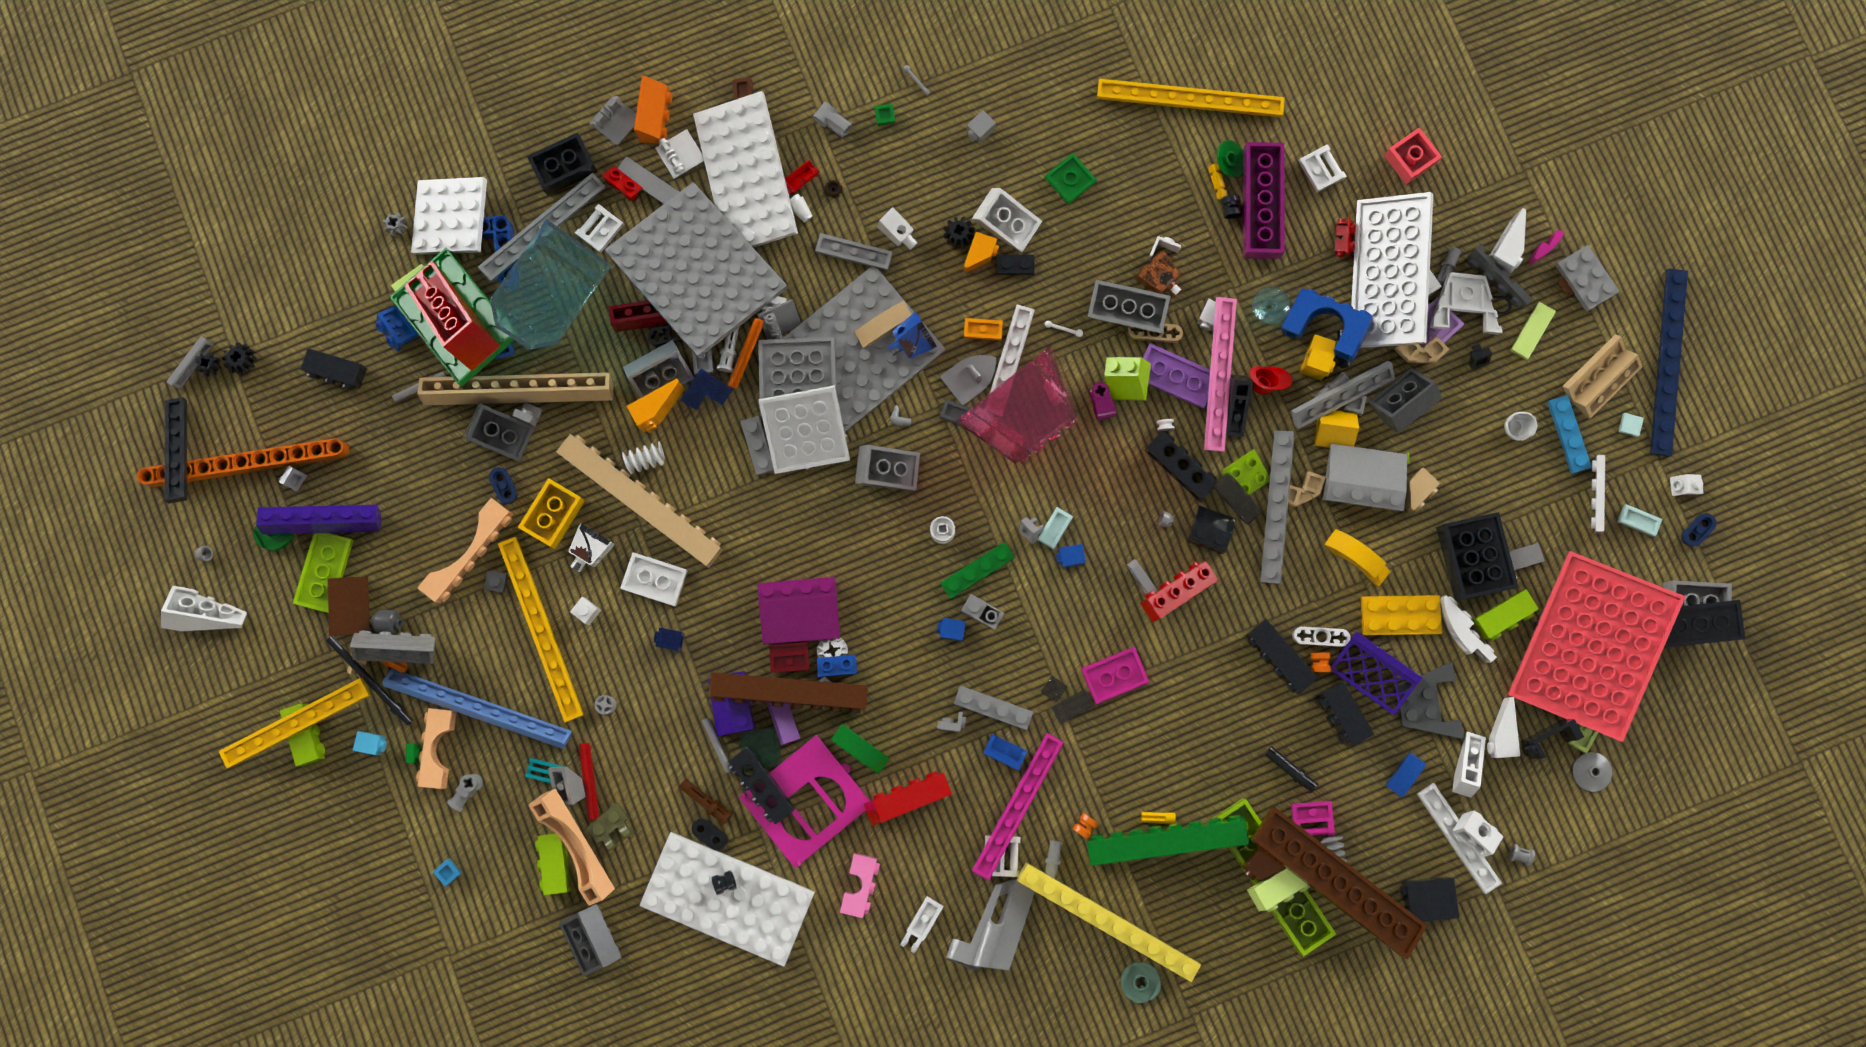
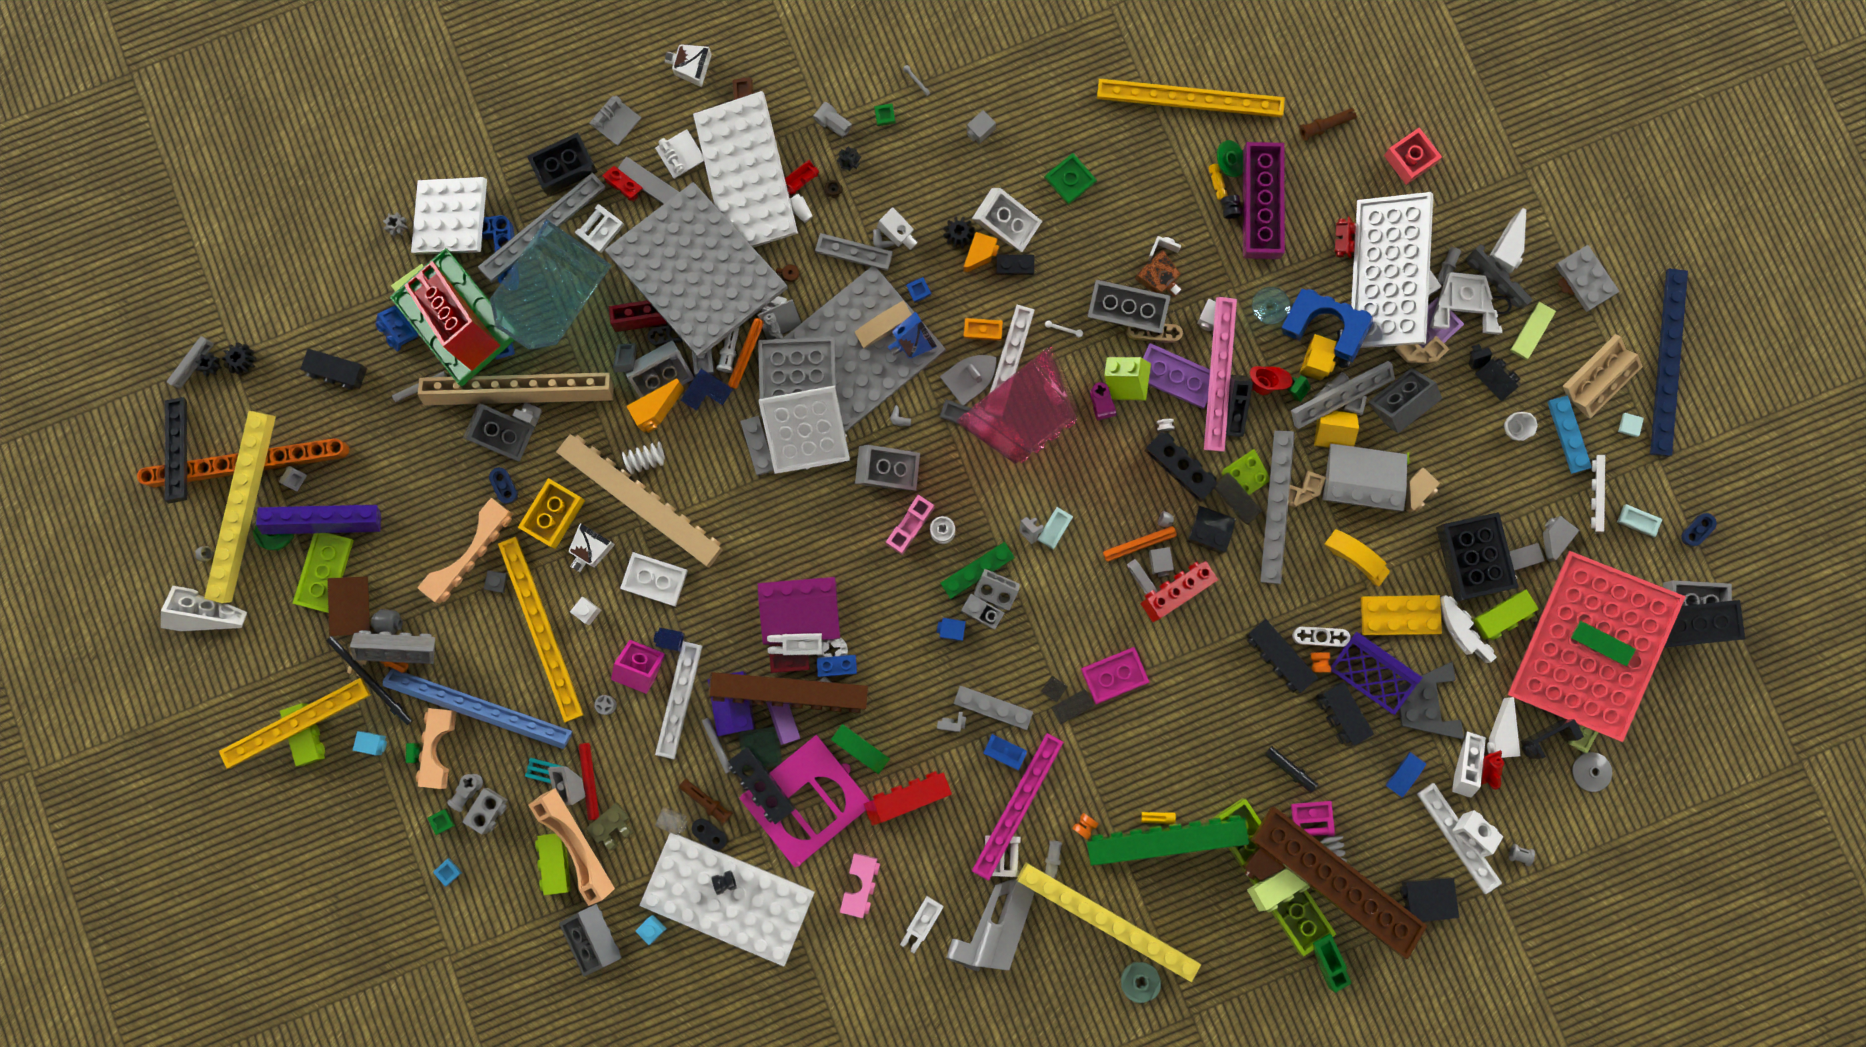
orange slope [634,76,672,145] -> none
blue brick [1056,544,1086,569] -> none
white plate [1299,145,1347,193] -> none
dark pink slope [1528,229,1564,264] -> none
white bracket [1670,474,1703,496] -> none
none -> light yellow brick [204,411,276,603]
none -> green plate [428,808,455,835]
none -> light grey brick [463,788,508,834]
none -> dark pink slope [611,640,665,694]
none -> dark grey tile [613,343,637,372]
none -> medium azure brick [636,915,667,945]
none -> white tile [655,641,702,759]
none -> clear brick [655,807,688,835]
none -> white torso [665,45,712,87]
none -> white hinge [767,633,822,655]
none -> reddish brown piece [776,264,800,282]
none -> black gear [837,146,861,171]
none -> light grey animal [873,229,895,249]
none -> bright pink arch [886,495,934,555]
none -> blue plate [906,277,931,303]
none -> light grey brick [974,569,1020,610]
none -> orange axle [1103,526,1177,562]
none -> light grey brick [1149,547,1174,577]
none -> green tile [1287,375,1311,402]
none -> reddish brown pin [1299,108,1357,141]
none -> green slope [1313,933,1352,993]
none -> black bracket [1475,356,1521,402]
none -> red hinge [1481,750,1504,790]
none -> light grey slope [1543,516,1579,562]
none -> green tile [1570,621,1636,666]

